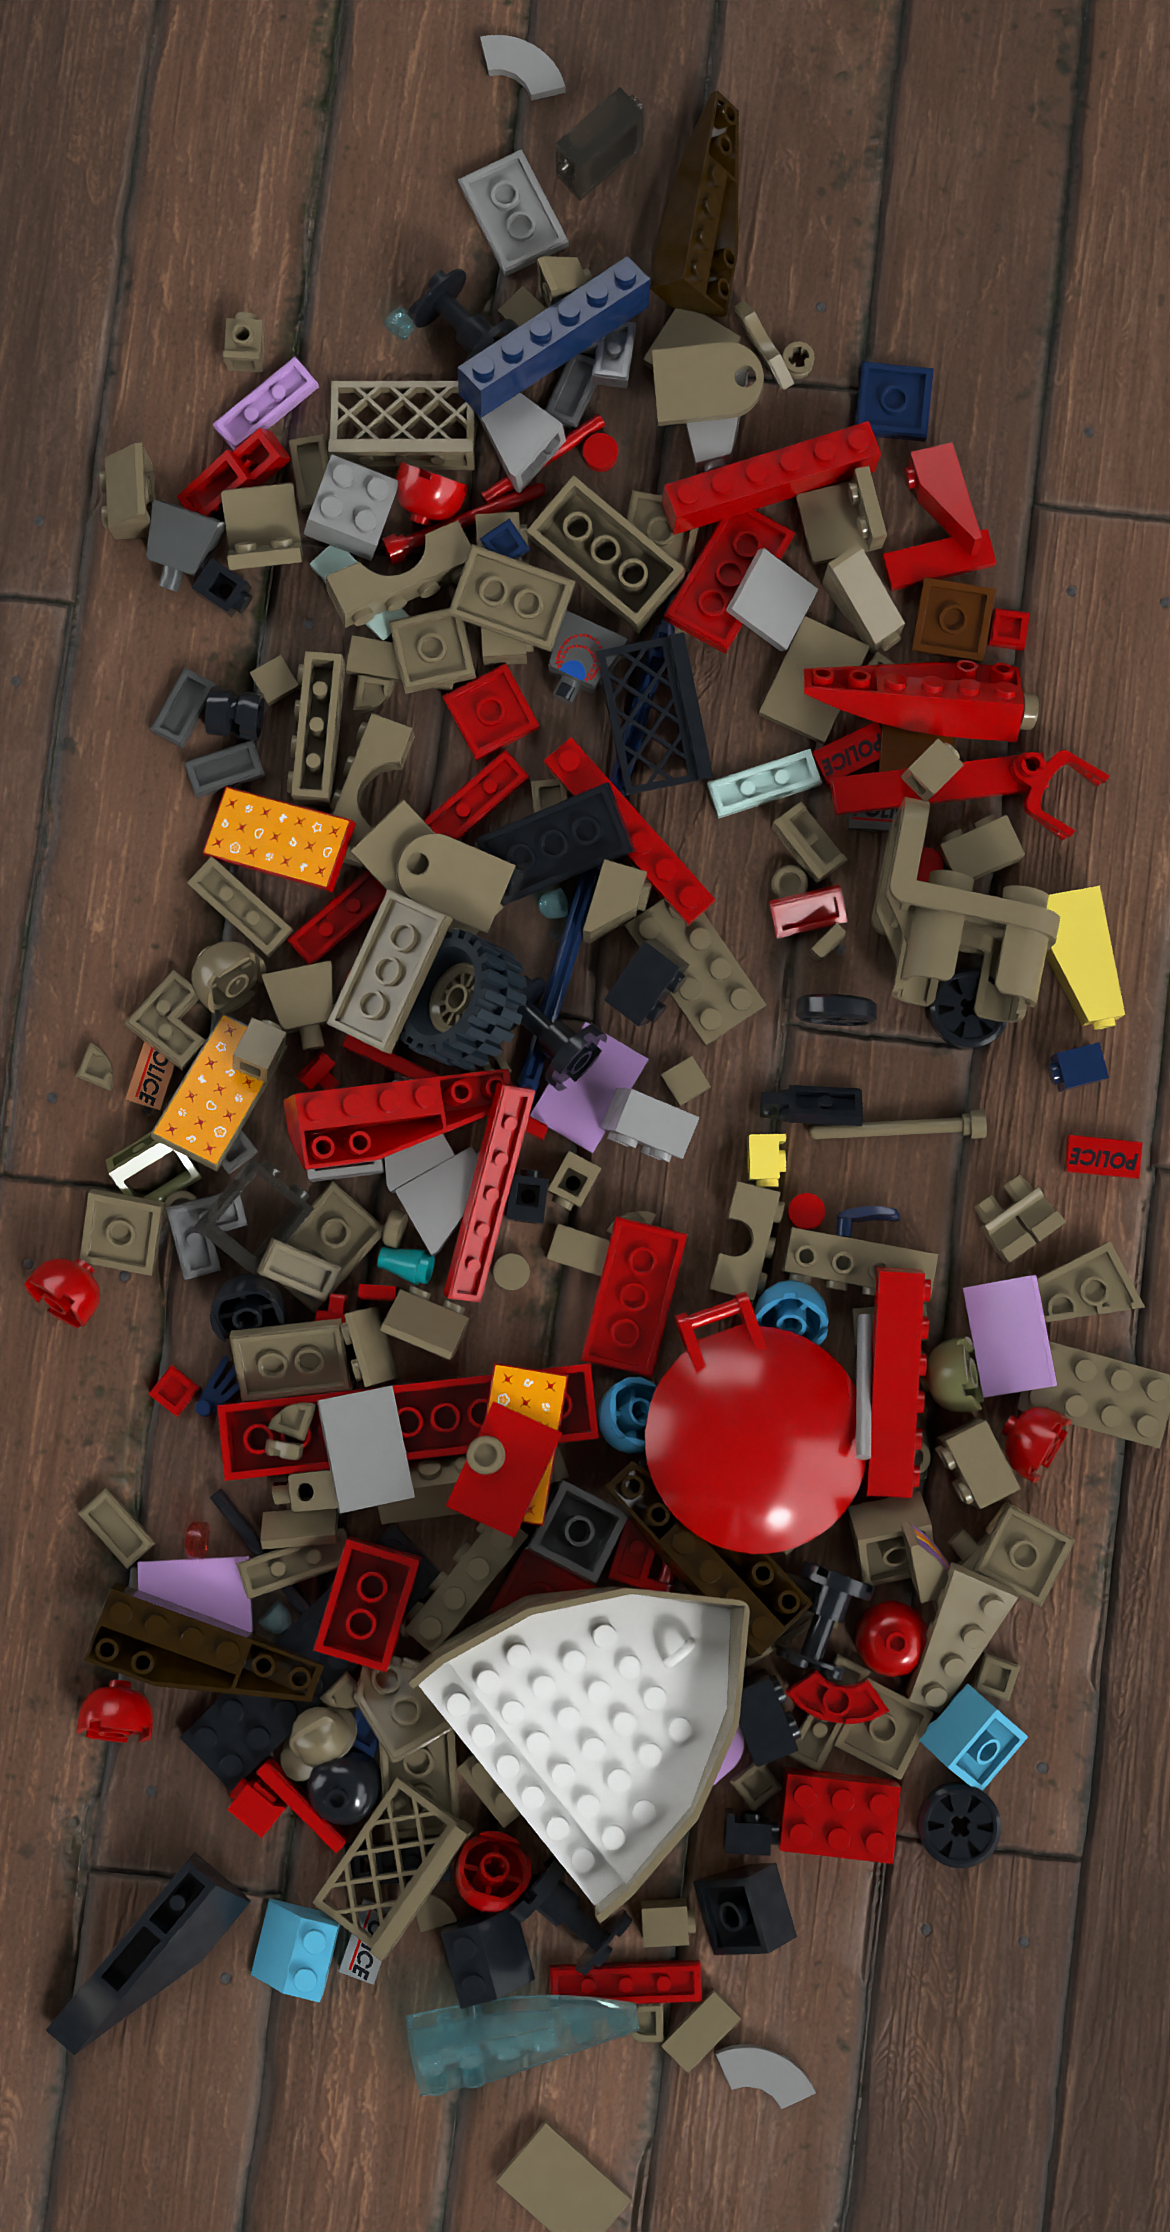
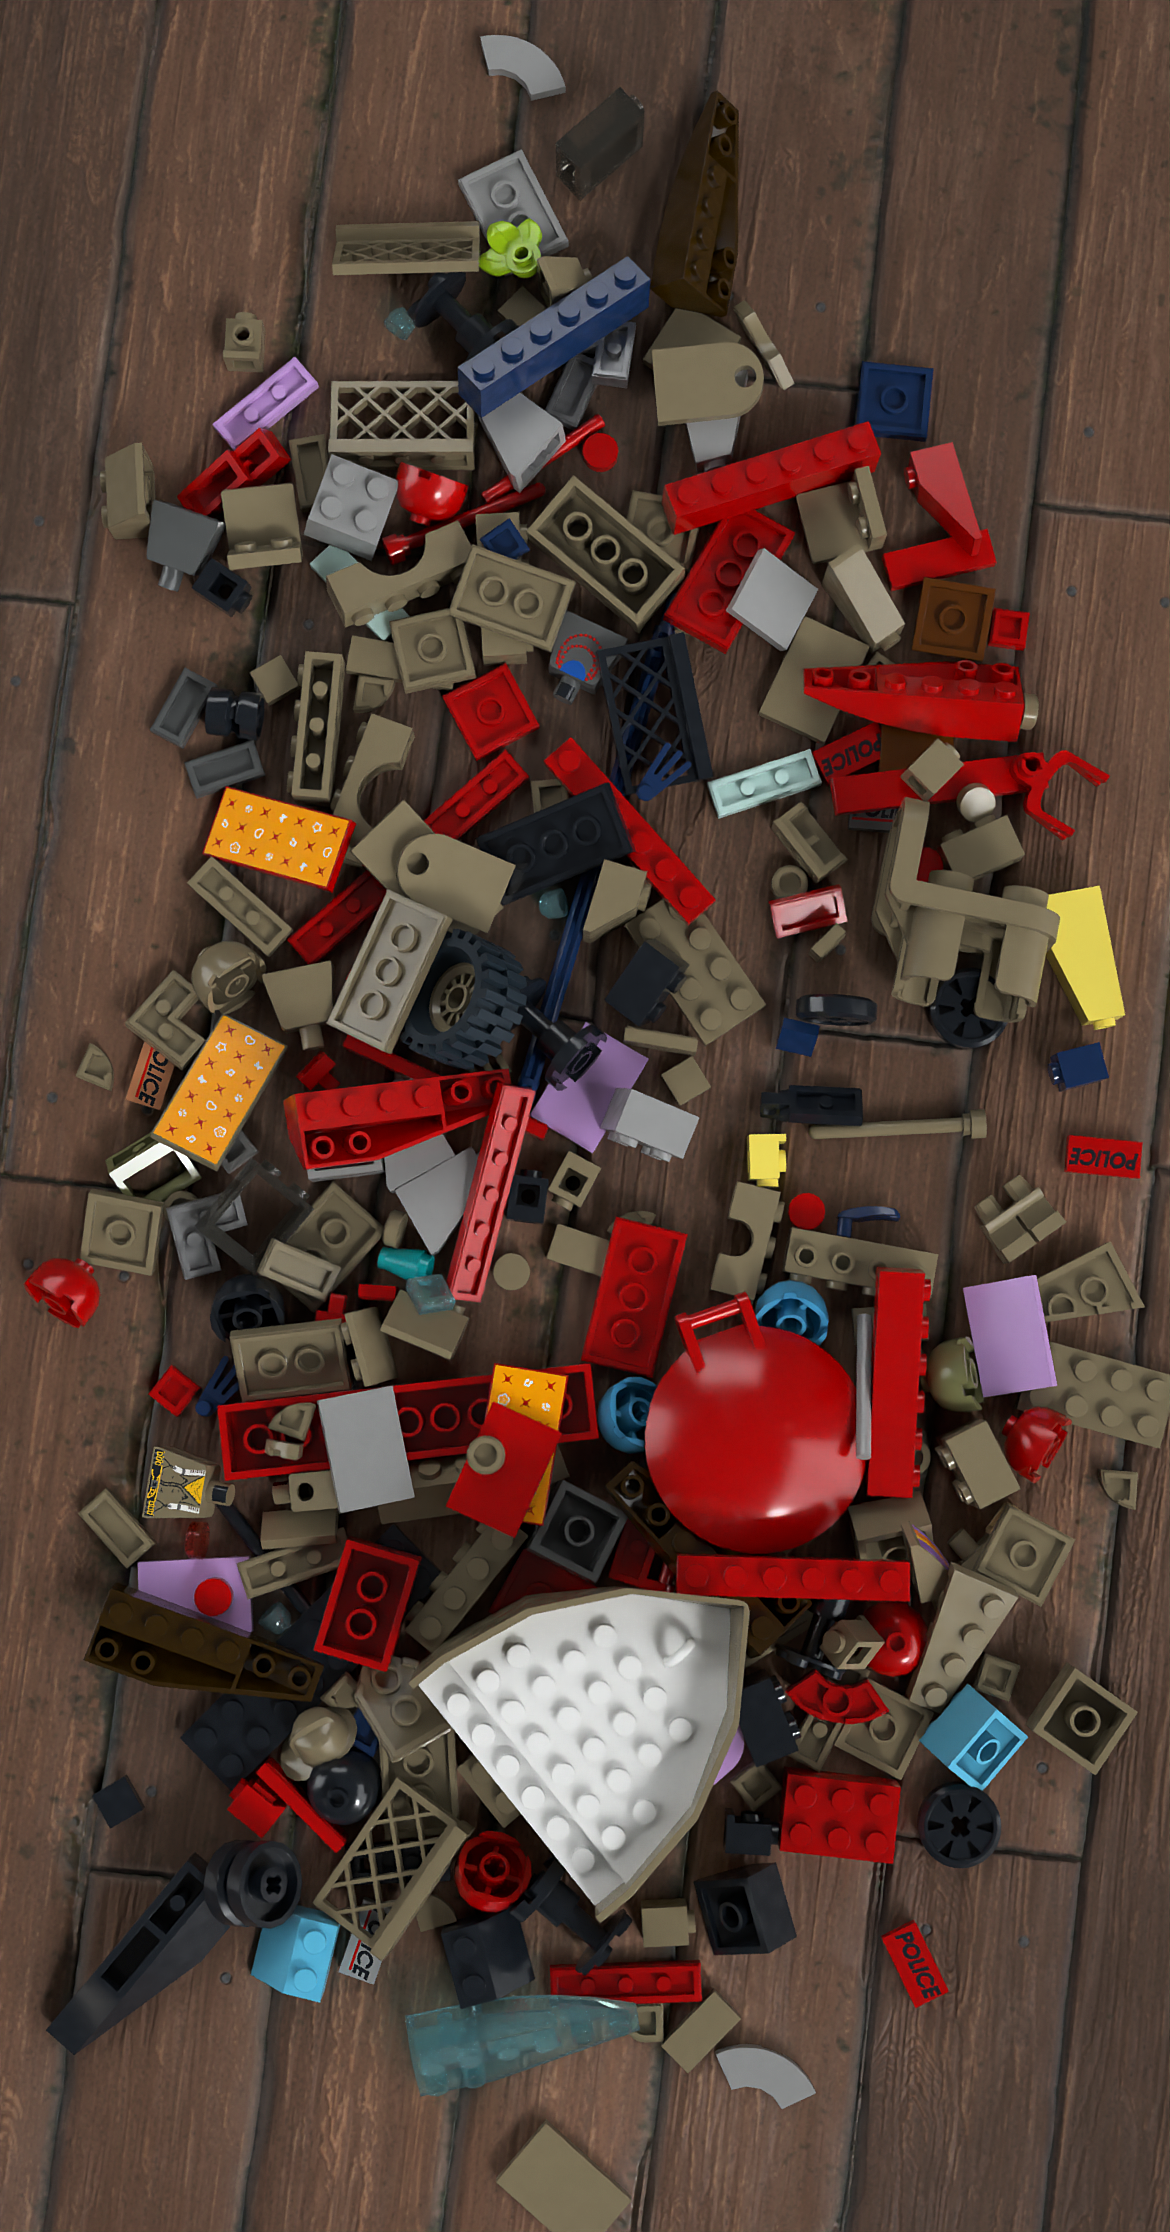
red cylinder [76,1680,153,1743] -> none
dark tan brick [233,1018,286,1083] -> none
dark tan bush [782,341,815,379] -> none
none -> black tile [92,1775,145,1829]
none -> dark tan torso [142,1446,235,1518]
none -> red tile [194,1577,233,1616]
none -> black wheel [204,1840,302,1929]
none -> dark tan fence [332,221,481,275]
none -> clear light blue tile [405,1274,456,1315]
none -> lime plate [479,218,542,278]
none -> dark tan tile [623,1026,698,1056]
none -> dark blue piece [636,742,692,801]
none -> red brick [676,1553,910,1602]
none -> dark blue tile [776,1018,820,1057]
none -> dark tan brick [819,1615,885,1669]
none -> red tile [881,1919,949,2008]
none -> dark tan tile [956,783,995,822]
none -> dark tan brick [1025,1662,1138,1775]
none -> dark tan tile [1098,1469,1138,1510]

